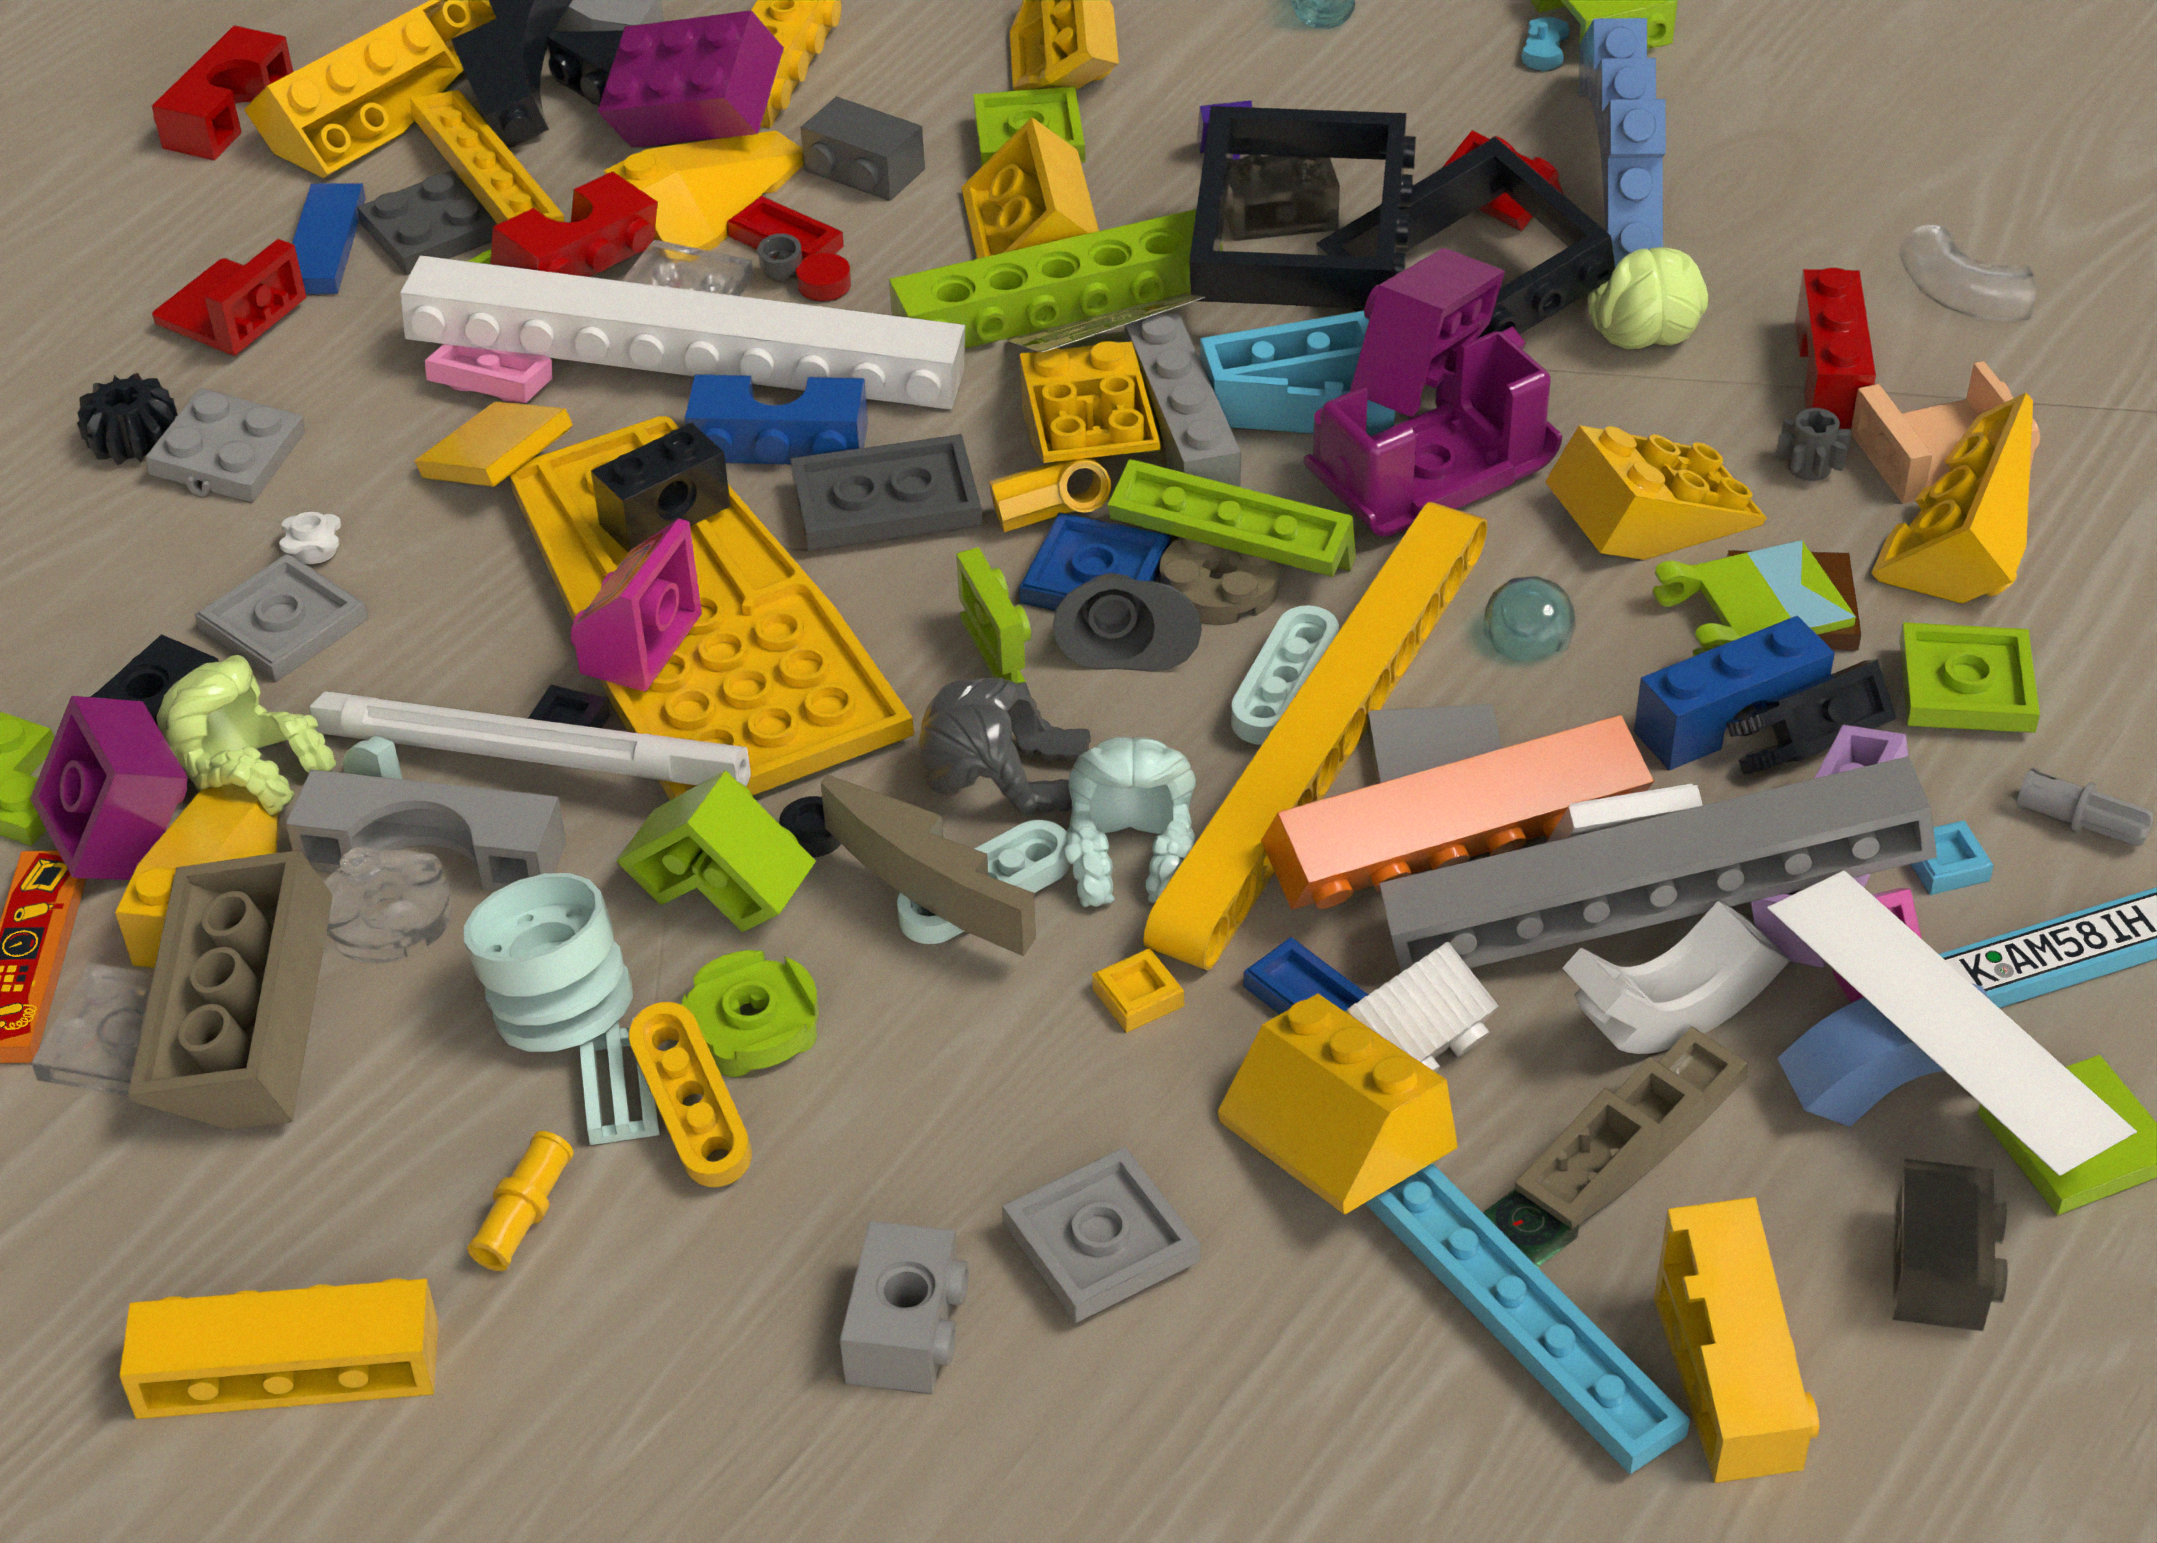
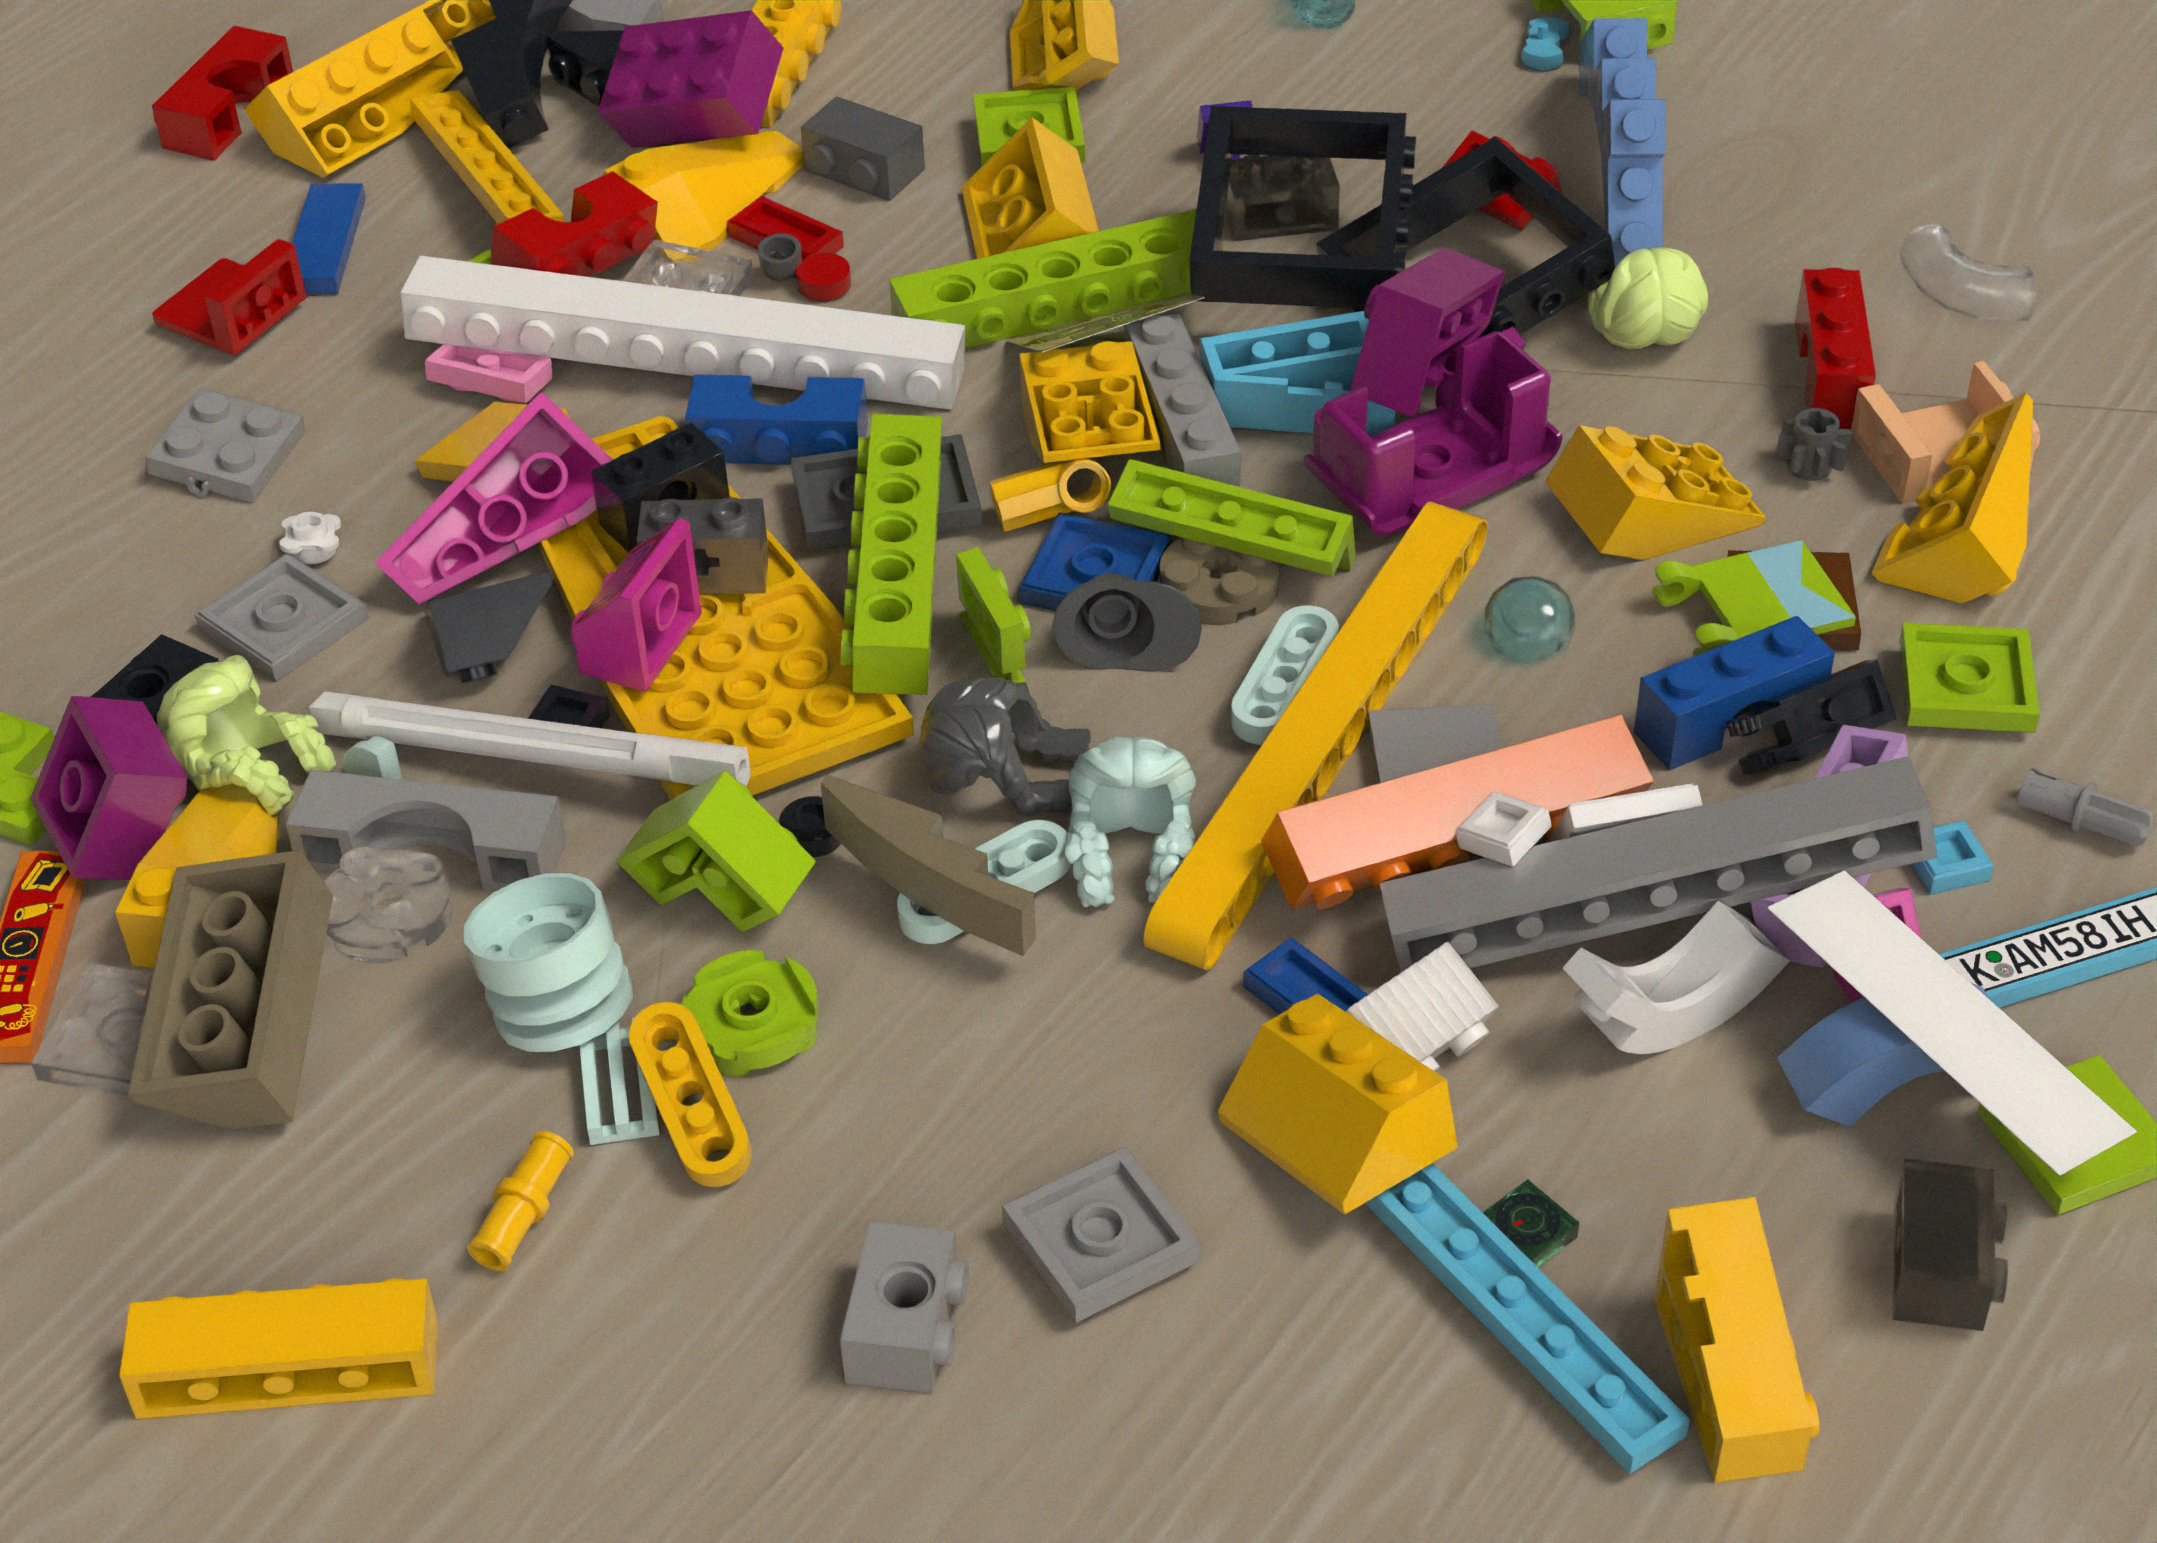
black gear [77,373,178,465] -> none
dark grey plate [357,170,497,275] -> none
yellow tile [1092,948,1184,1033] -> none
dark tan slope [1515,1026,1748,1229] -> none
none -> dark pink wedge [375,391,613,605]
none -> black slope [424,571,553,684]
none -> flat silver brick [637,498,769,595]
none -> lime brick [841,414,942,695]
none -> white tile [1455,791,1552,867]

